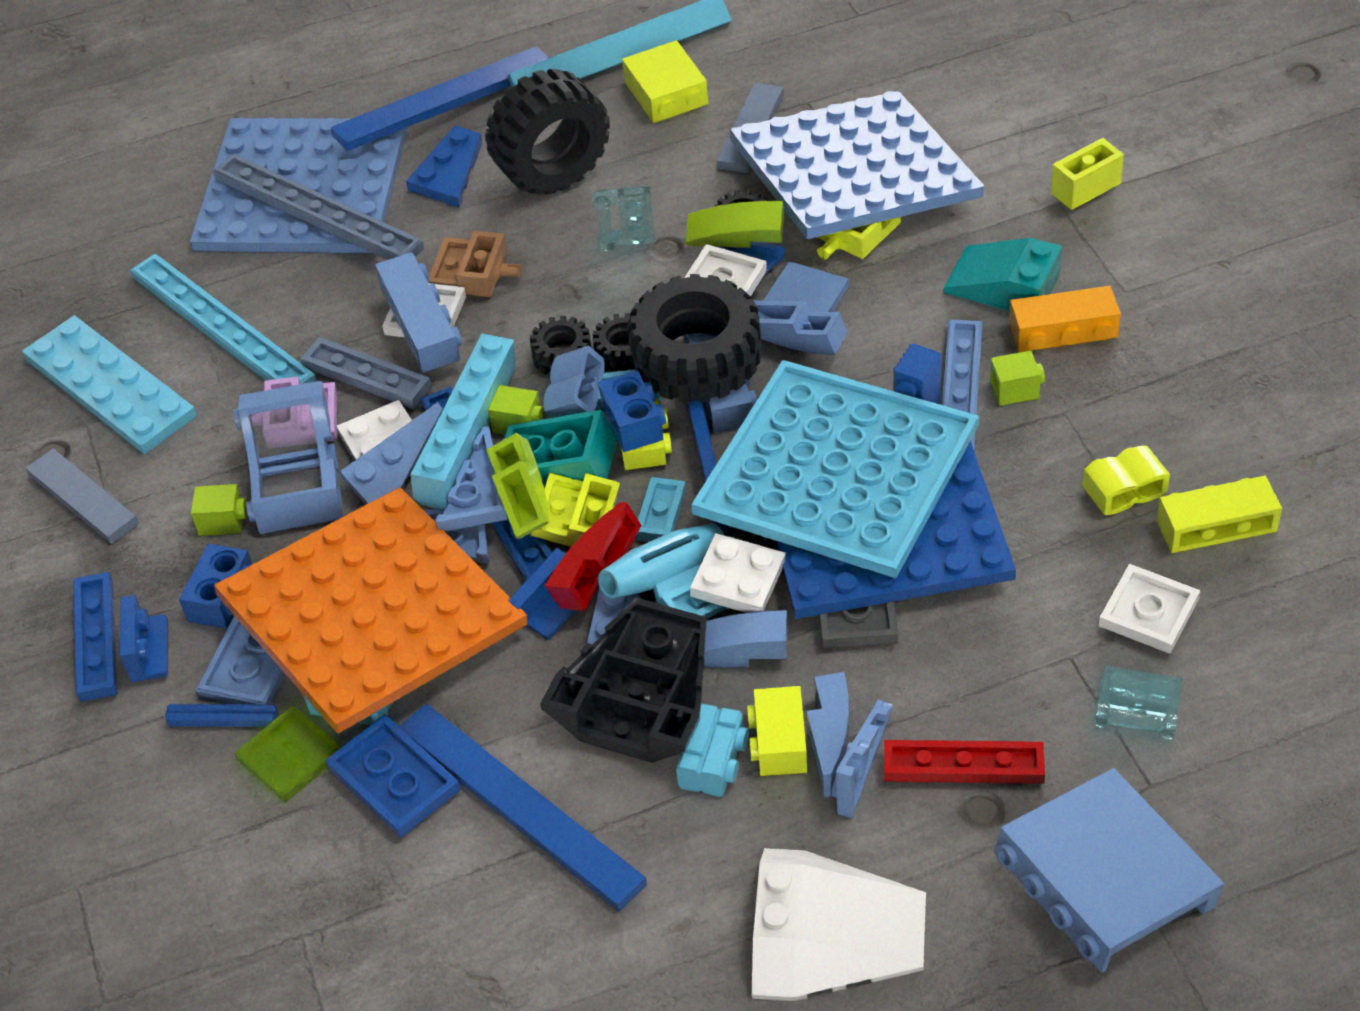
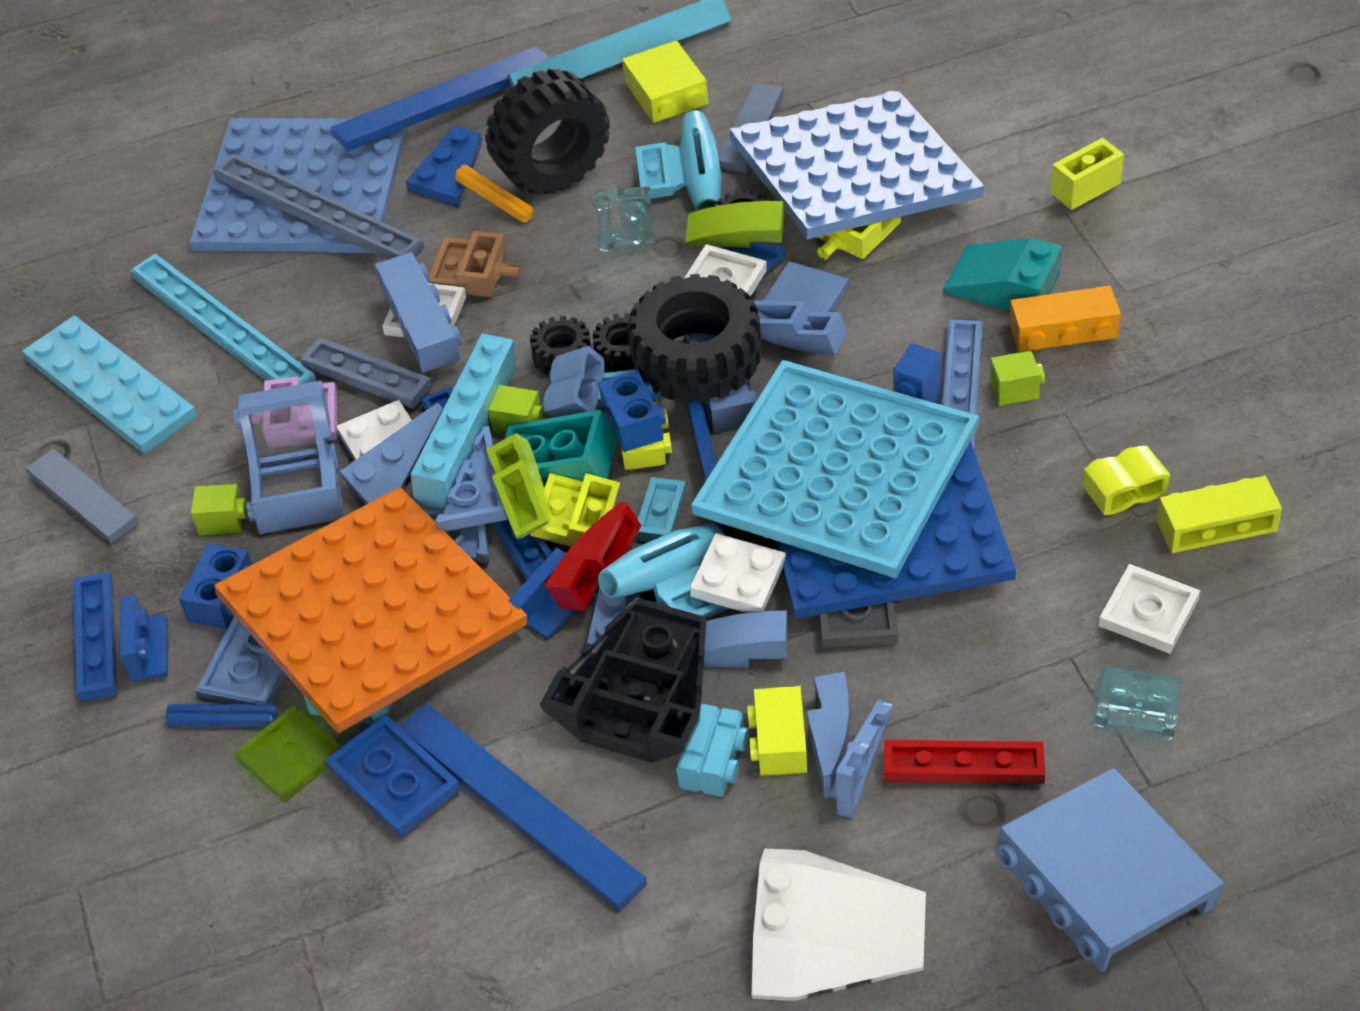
none -> light orange axle [455,165,534,223]
none -> medium azure plate [635,111,722,211]

